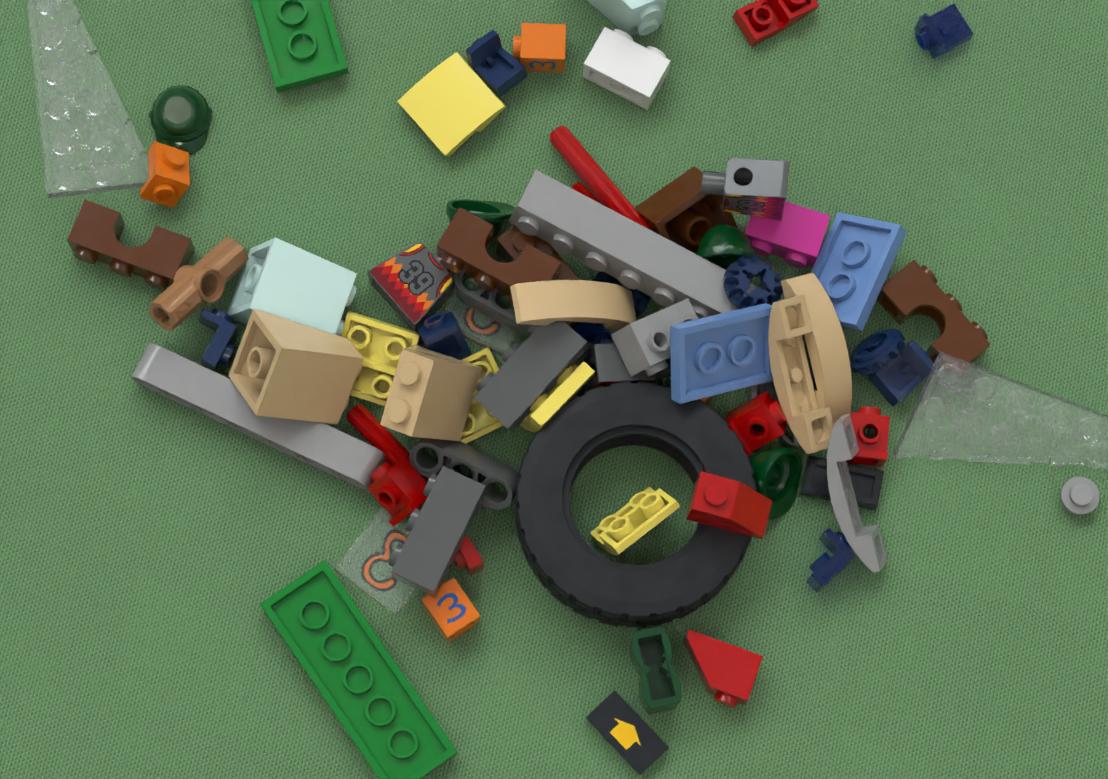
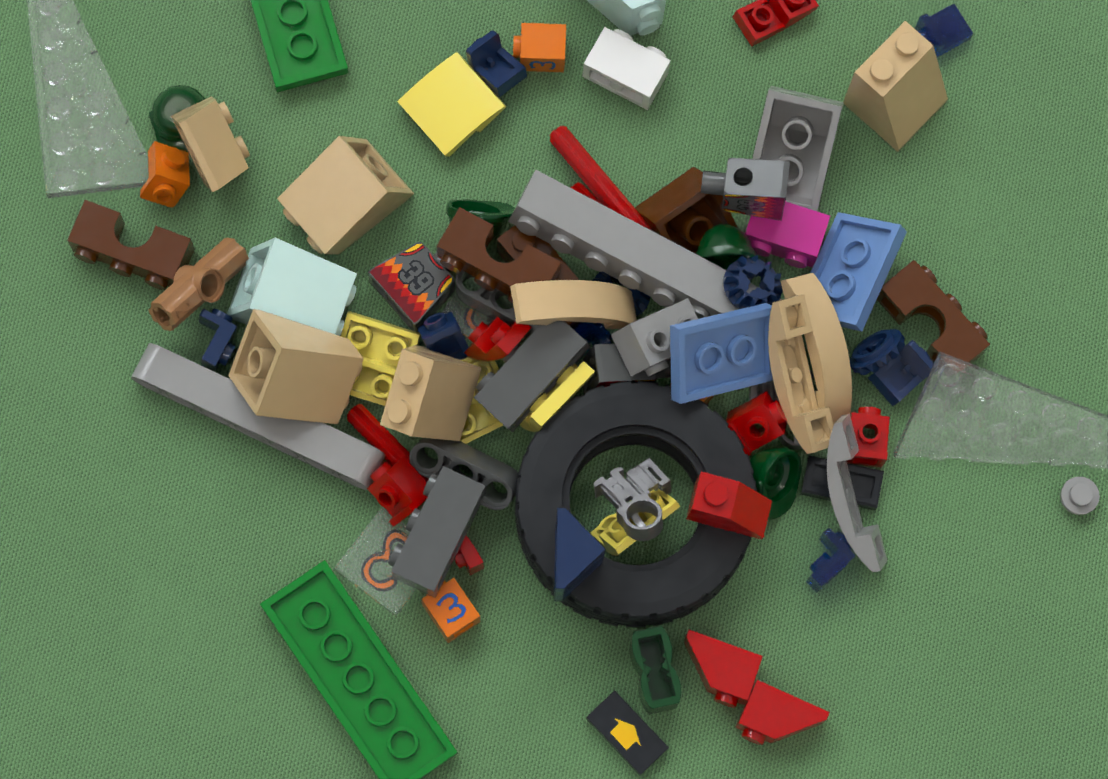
none -> tan slope [171,96,250,192]
none -> tan slope [277,136,414,254]
none -> red slope [464,316,532,361]
none -> dark blue slope [554,508,606,601]
none -> flat silver piece [594,458,671,541]
none -> red slope [735,680,830,745]
none -> light grey slope [752,86,844,211]
none -> tan slope [843,21,948,152]

